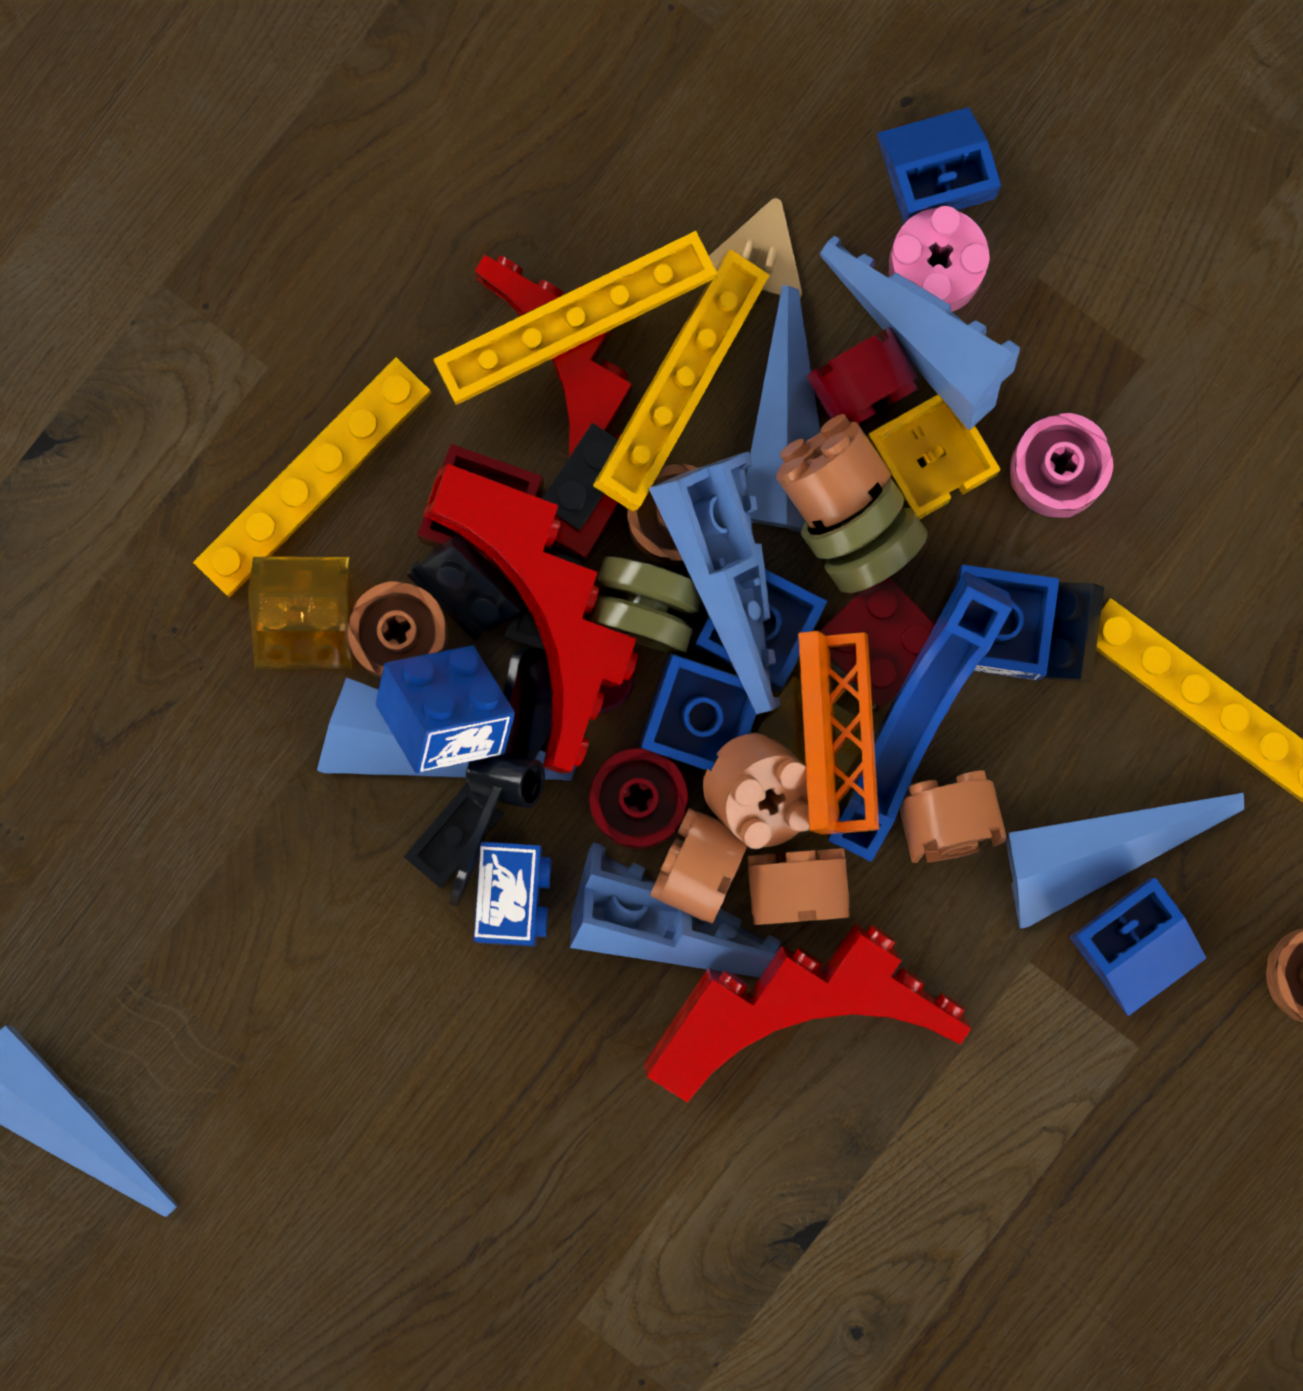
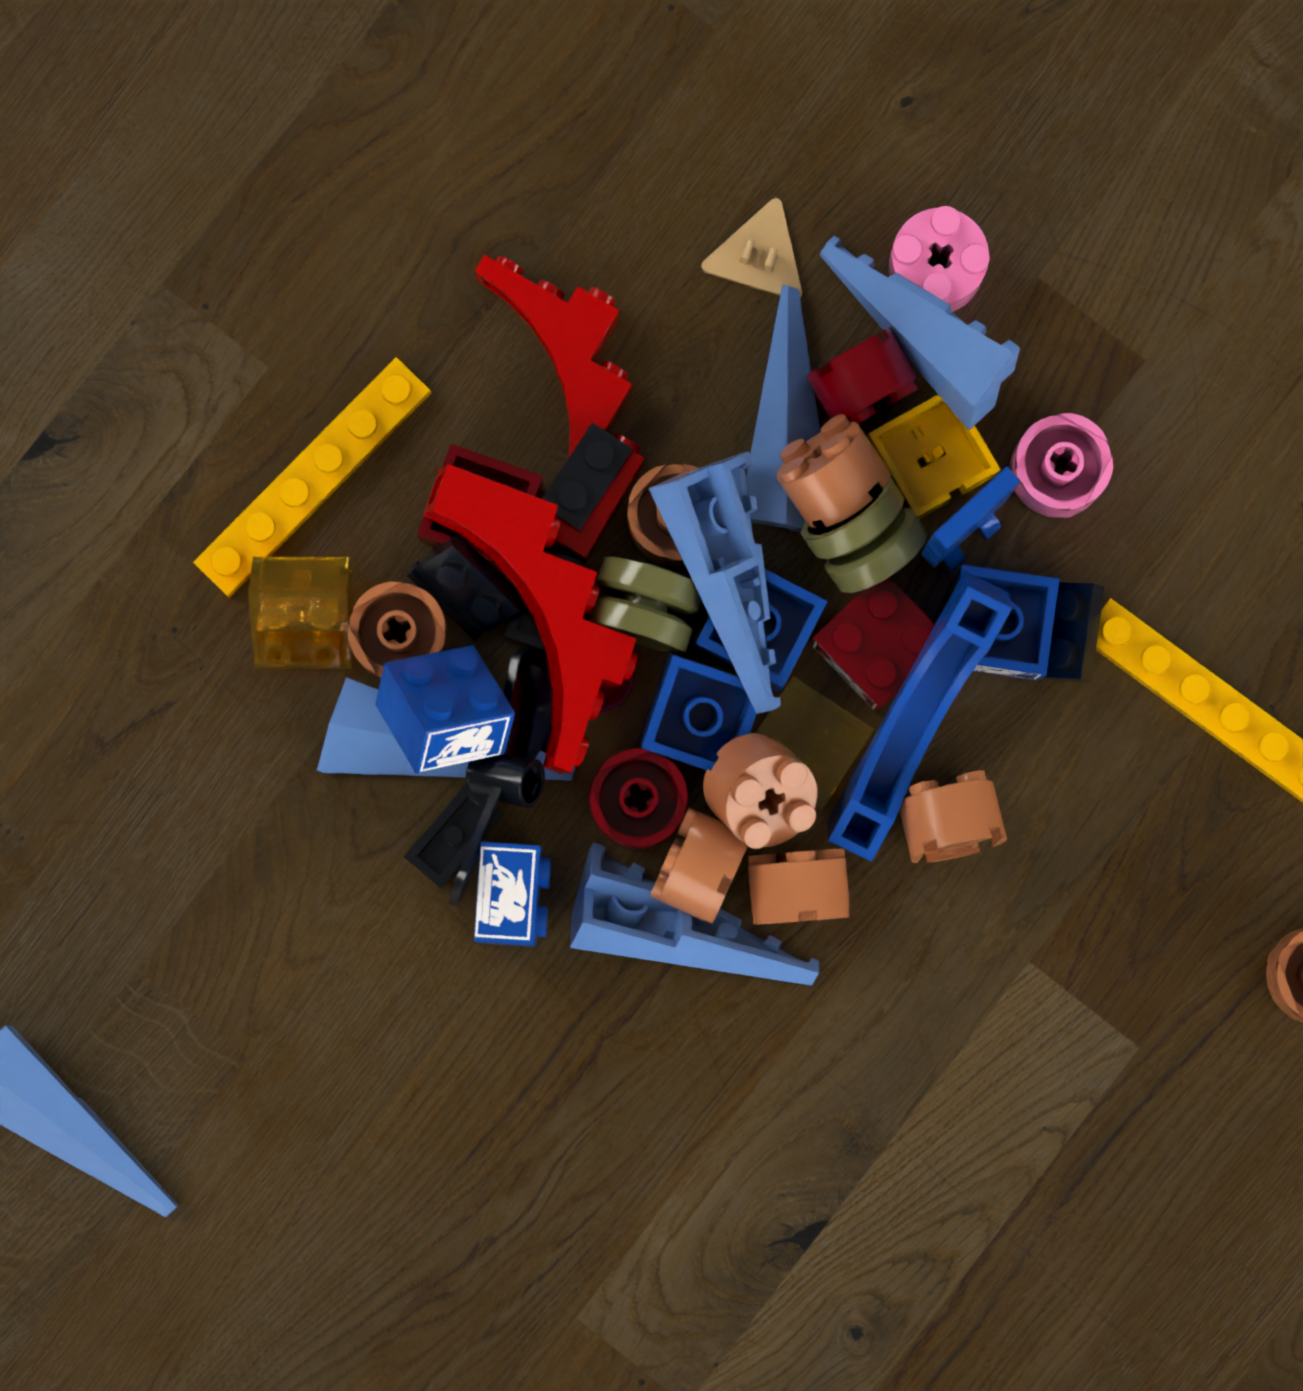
yellow plate [433,231,718,405] -> none
yellow plate [593,249,770,512] -> none
red arch [644,923,971,1103] -> none
orange fence [799,631,879,835] -> none
blue slope [877,107,1001,224] -> none
medium blue wedge [1005,793,1244,929] -> none
blue slope [1069,878,1206,1016] -> none
none -> blue tile [921,467,1020,573]

